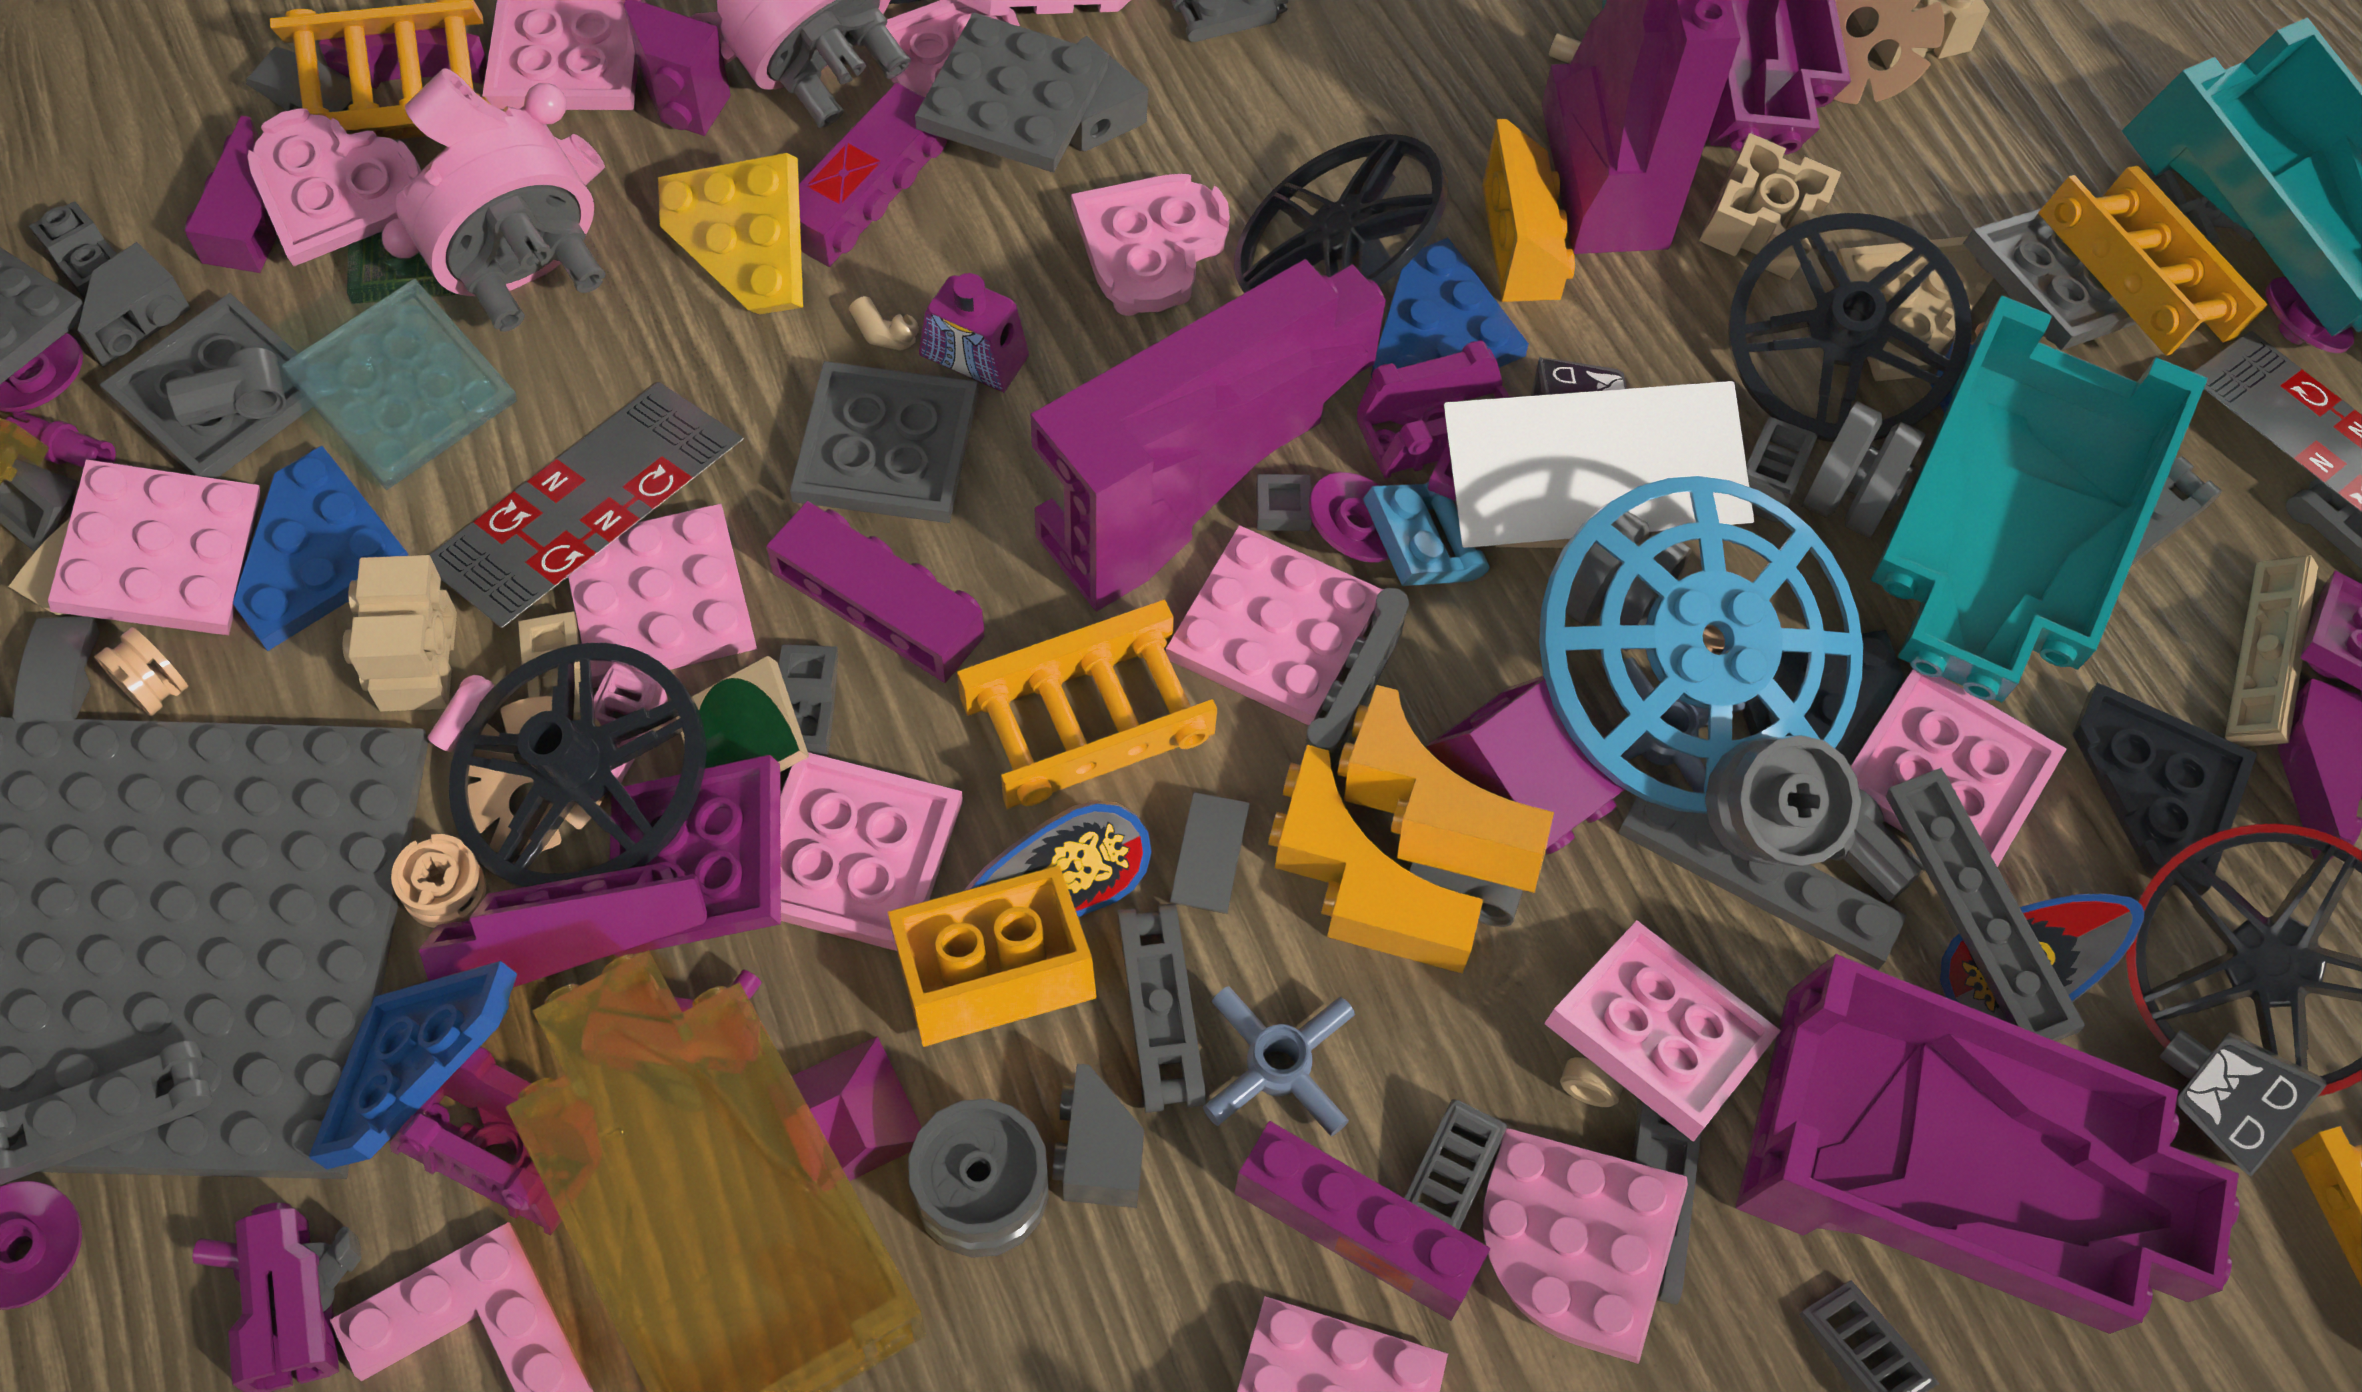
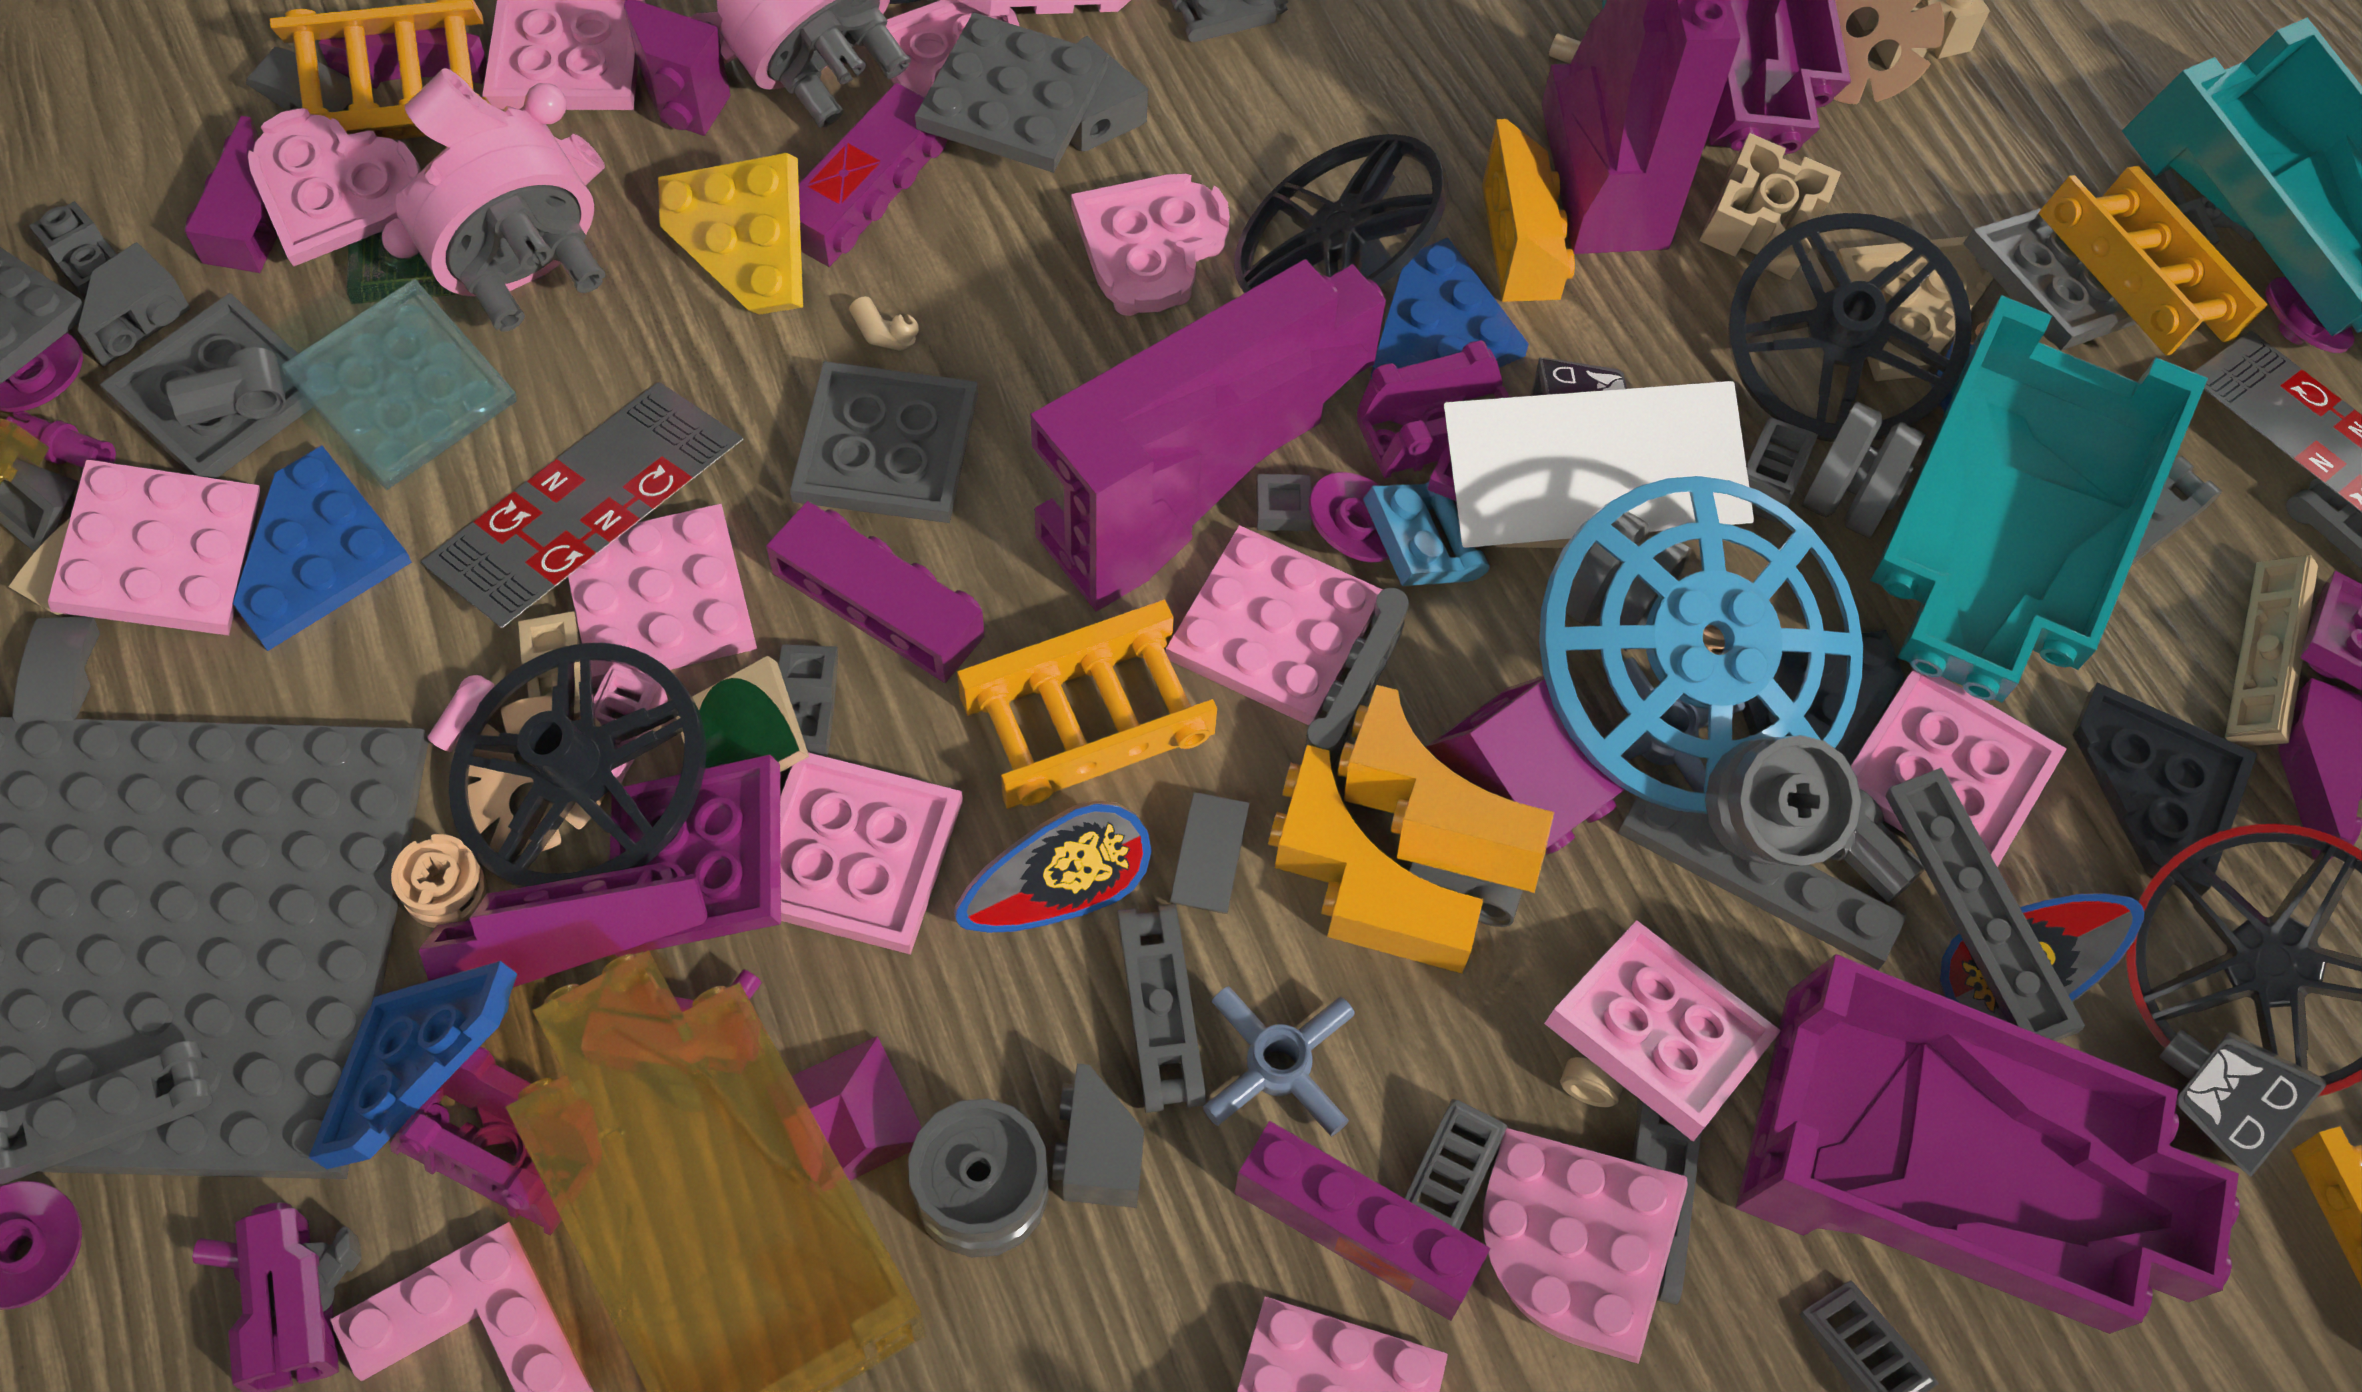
light nougat wheel [94,627,188,717] -> none
tan brick [343,555,457,712] -> none
light orange slope [887,865,1096,1047] -> none
magenta torso [919,273,1029,393] -> none

